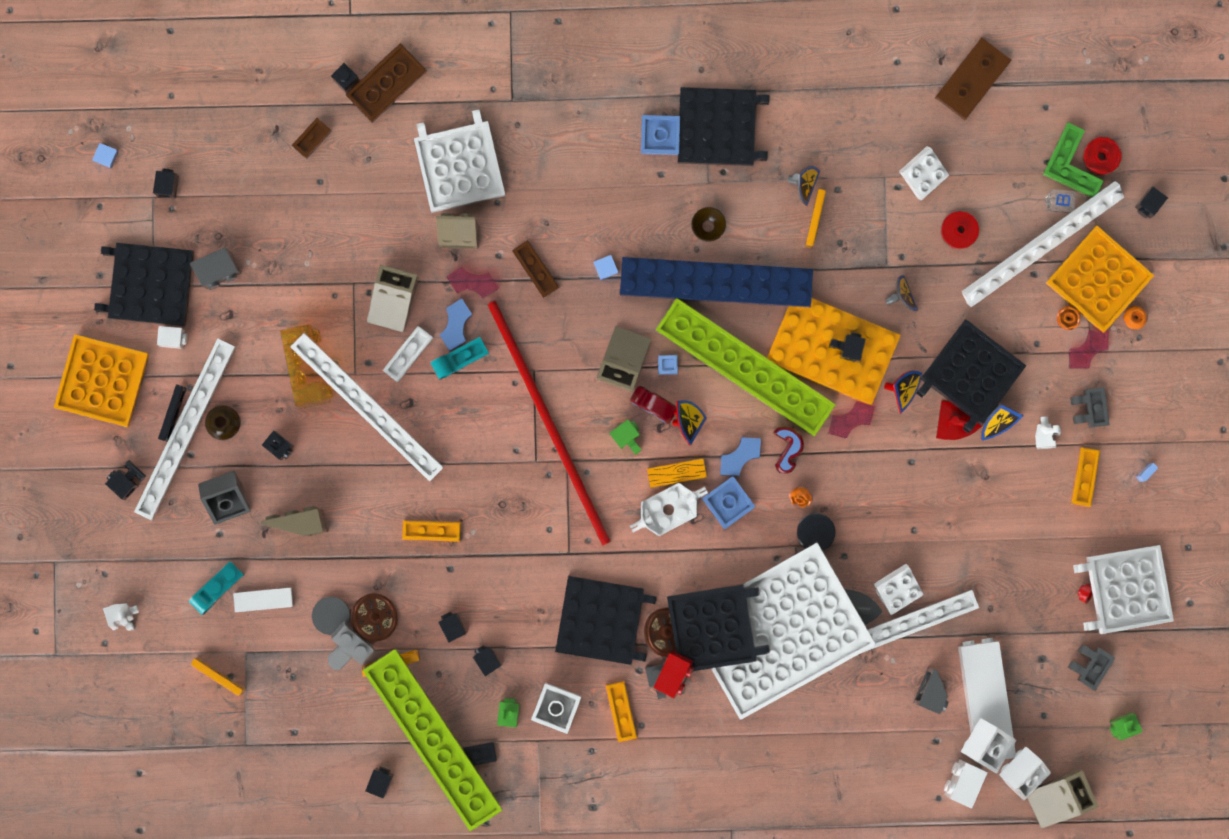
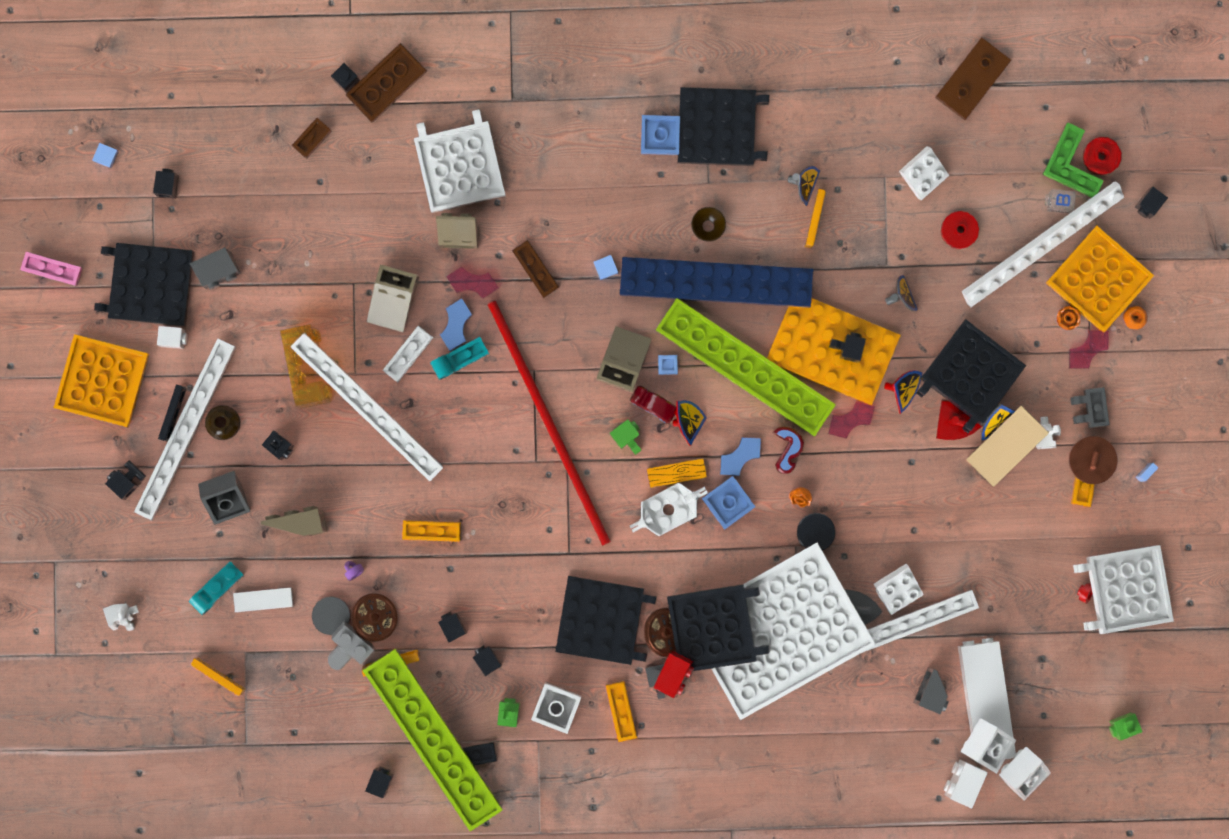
slope [1027,769,1099,828] -> none
dark grey plate [1068,645,1115,691] -> none
none -> bright pink plate [20,252,82,286]
none -> medium lavender tile [344,561,364,581]
none -> tan tile [966,405,1049,487]
none -> copper shield [1069,436,1118,484]

